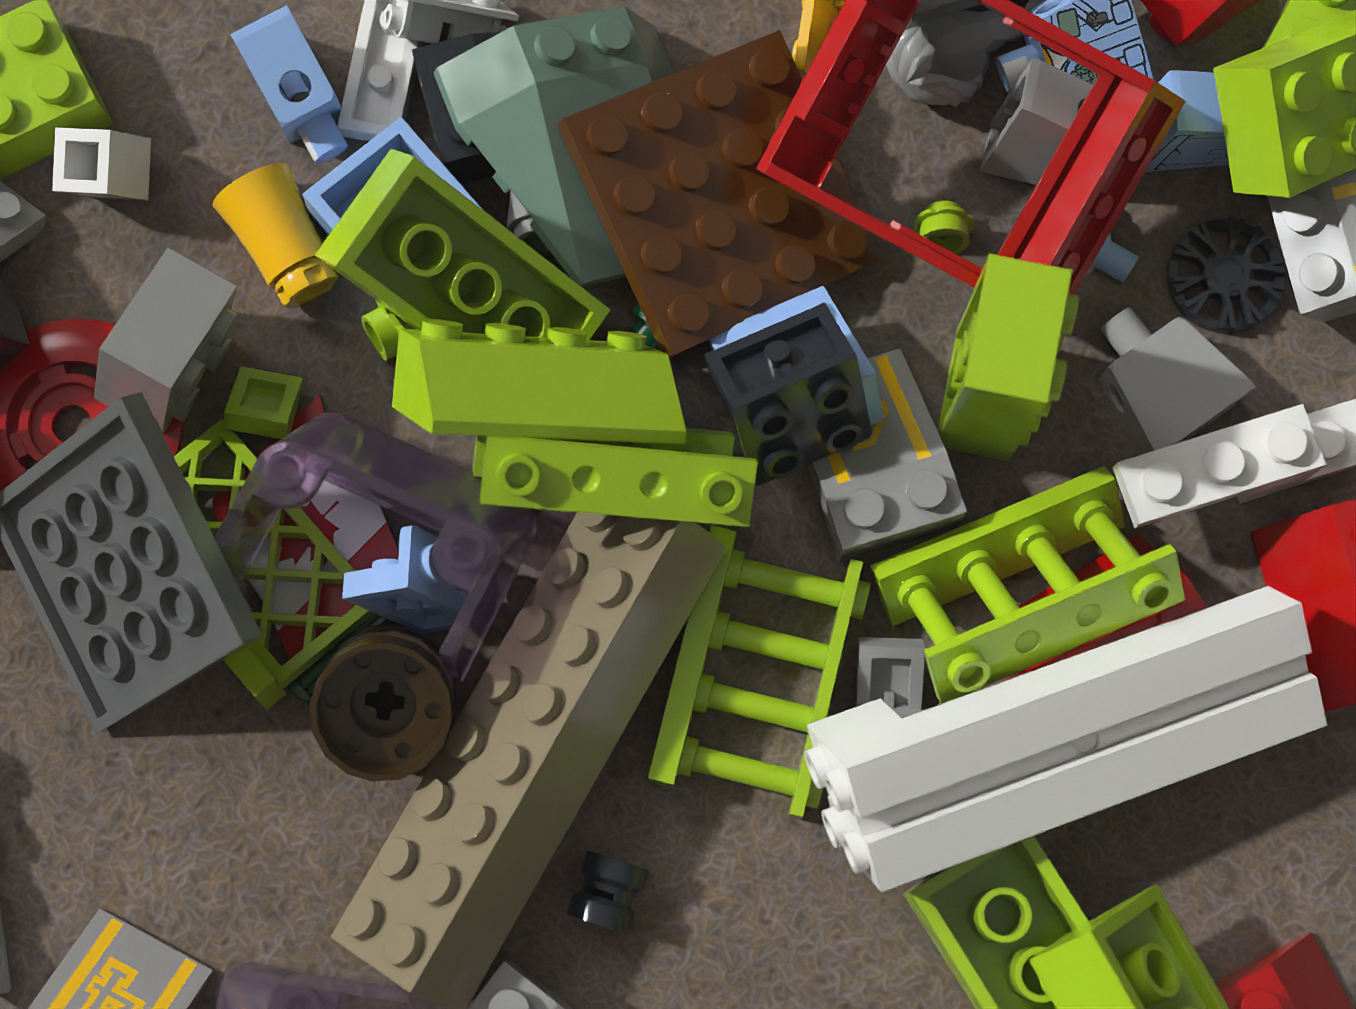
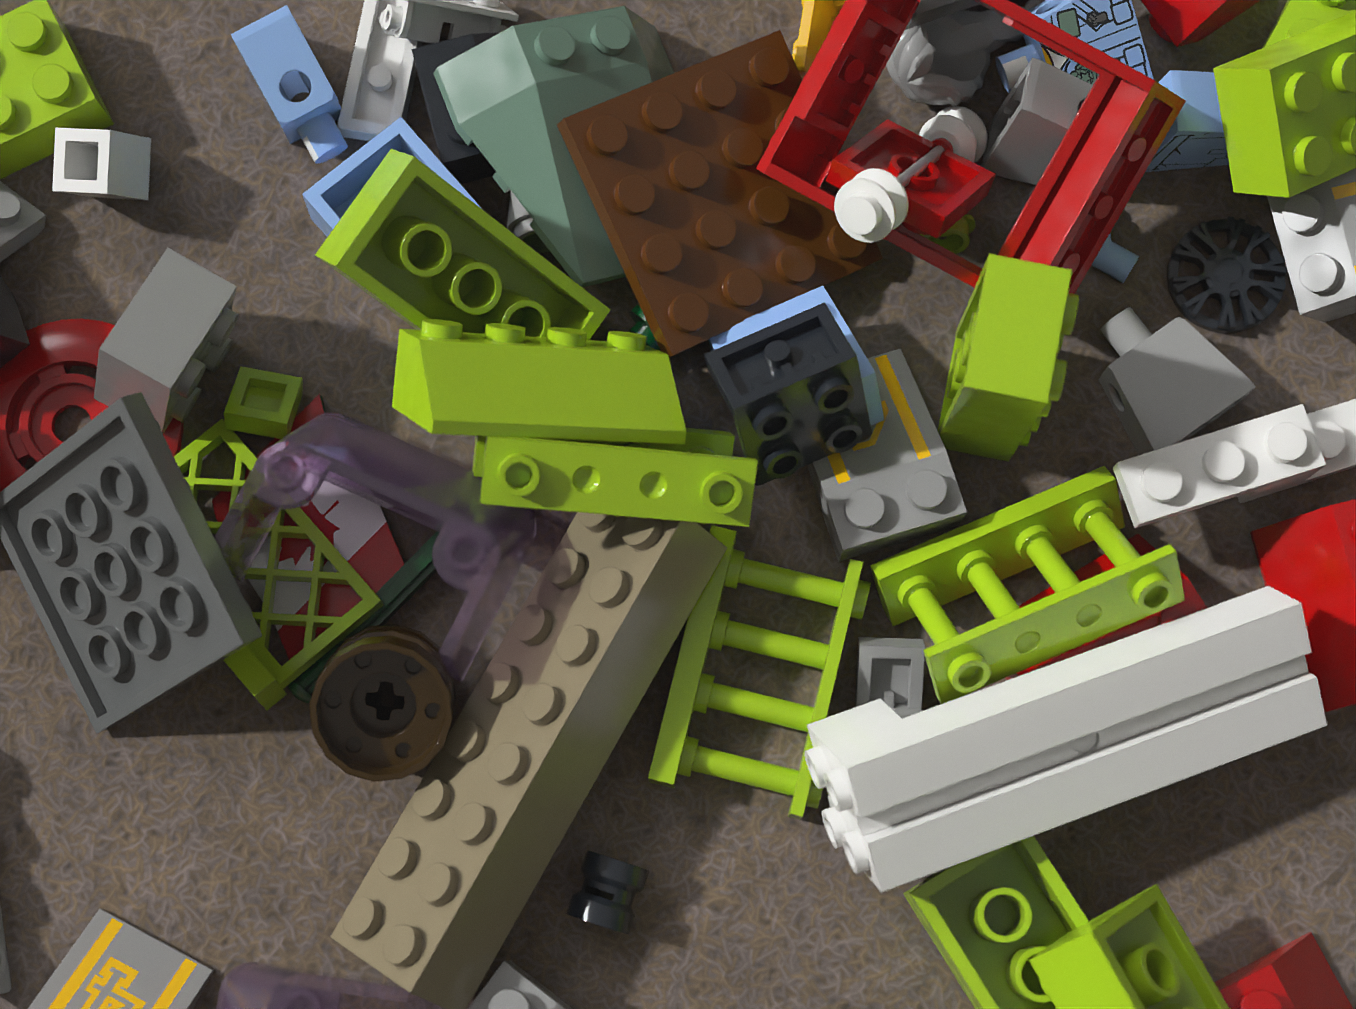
yellow plant [212,162,339,308] -> none
light blue bracket [342,525,489,634] -> none
lime plate [361,300,415,361] -> none
none -> plate [825,106,996,243]

